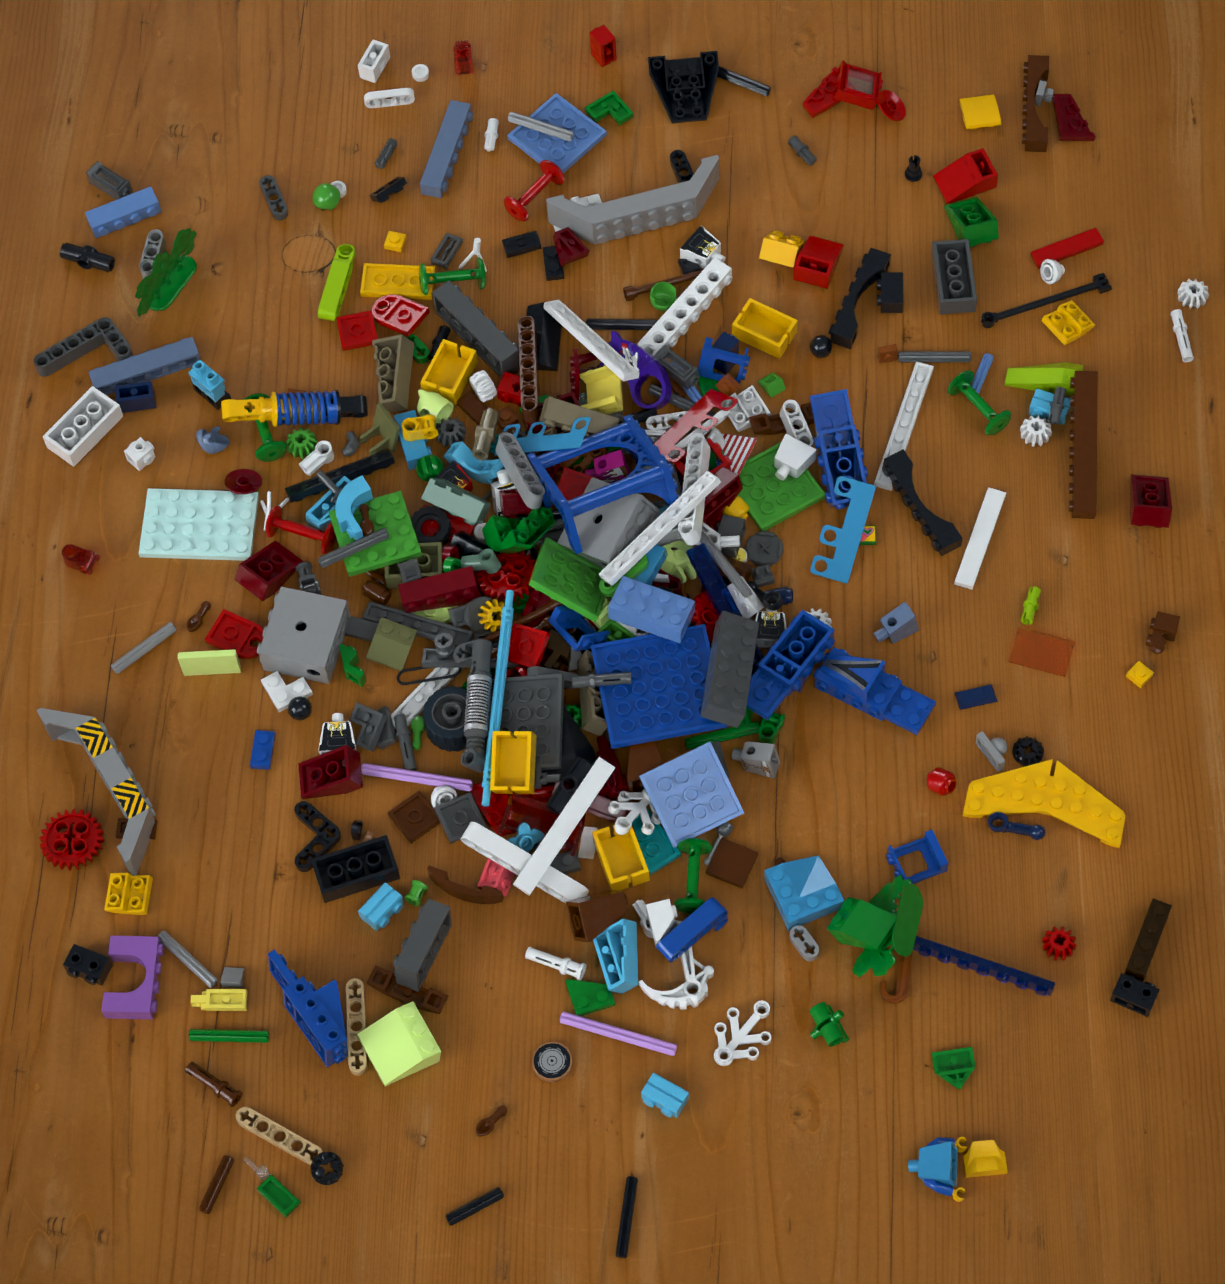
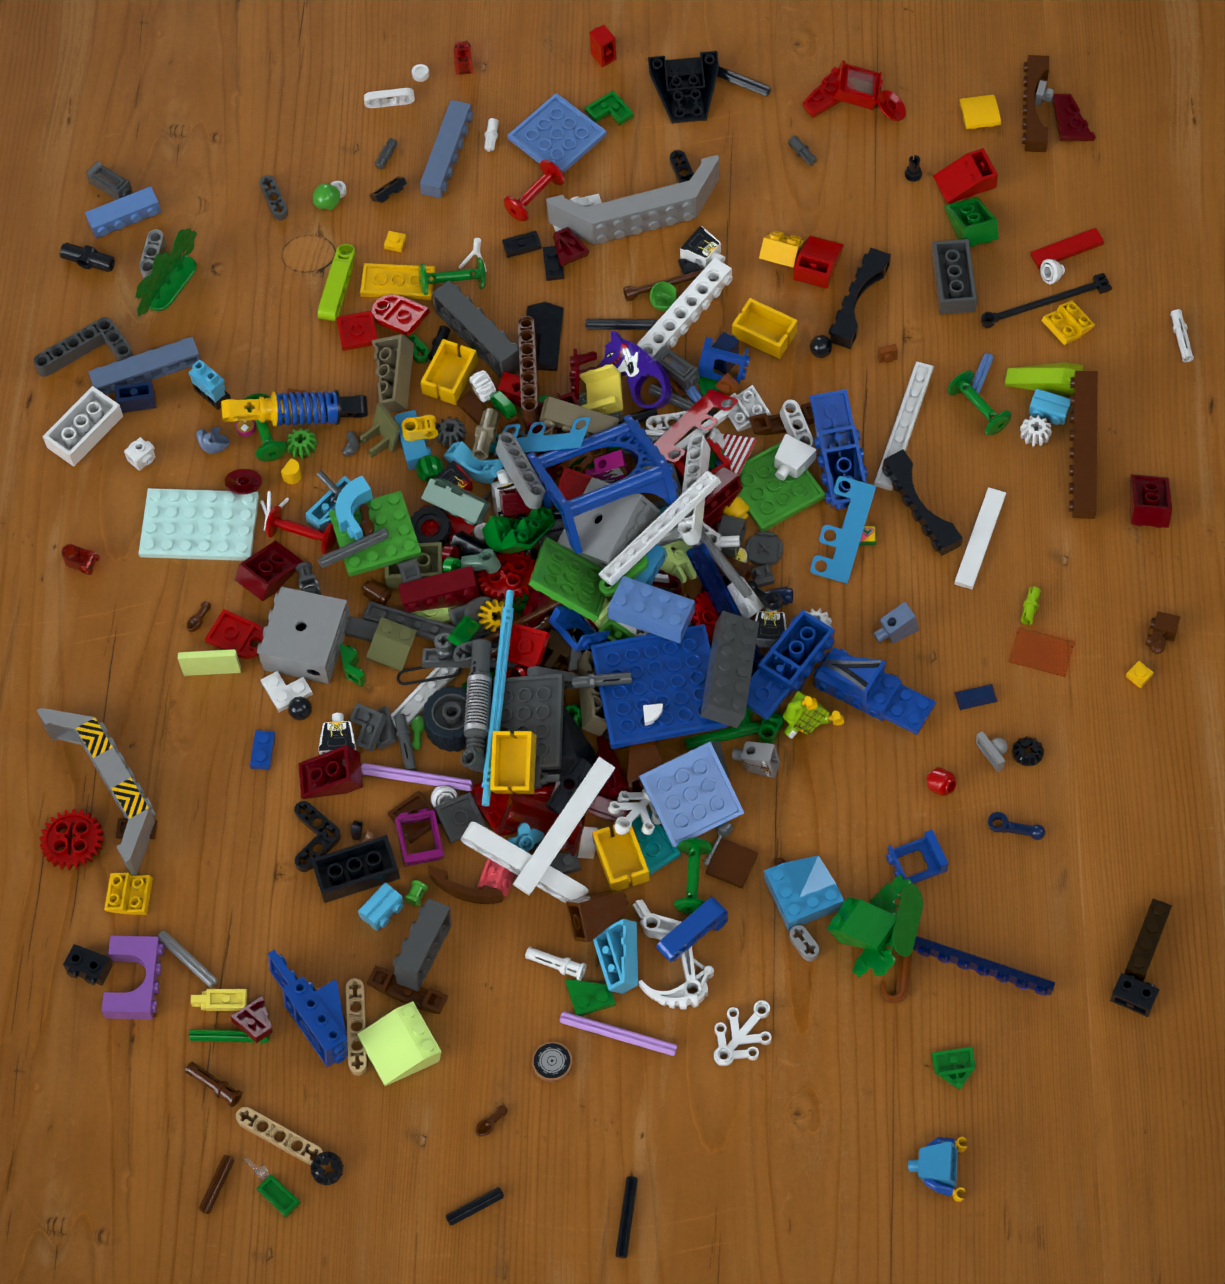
light grey axle [111,622,176,674] -> none
light grey slope [221,967,245,988] -> none
black plate [285,449,395,503] -> none
white piece [299,441,334,476] -> none
white brick [358,39,390,83] -> none
reddish brown piece [364,570,387,586] -> none
yellowish green piece [417,389,454,427] -> none
dark grey tile [430,233,463,270] -> none
light grey axle [508,112,574,141] -> none
white tile [543,299,640,382] -> none
medium azure brick [641,1073,689,1118] -> none
white slope [646,899,677,946] -> none
bright green slope [758,372,785,397] -> none
green pin [809,1002,850,1047] -> none
black brick [877,272,903,313] -> none
dark grey axle [898,351,971,362] -> none
yellow wing [963,759,1125,848] -> none
yellow slope [963,1140,1008,1178] -> none
red gear [1042,926,1077,961] -> none
dark grey axle [1047,387,1066,425] -> none
white gear [1177,278,1209,309] -> none
none -> wing [231,996,273,1043]
none -> tile [236,420,255,437]
none -> yellow brick [281,458,302,484]
none -> magenta window [394,808,444,867]
none -> green tile [447,615,481,646]
none -> green beam [490,390,517,420]
none -> white tile [643,704,663,726]
none -> lime torso [783,691,844,739]

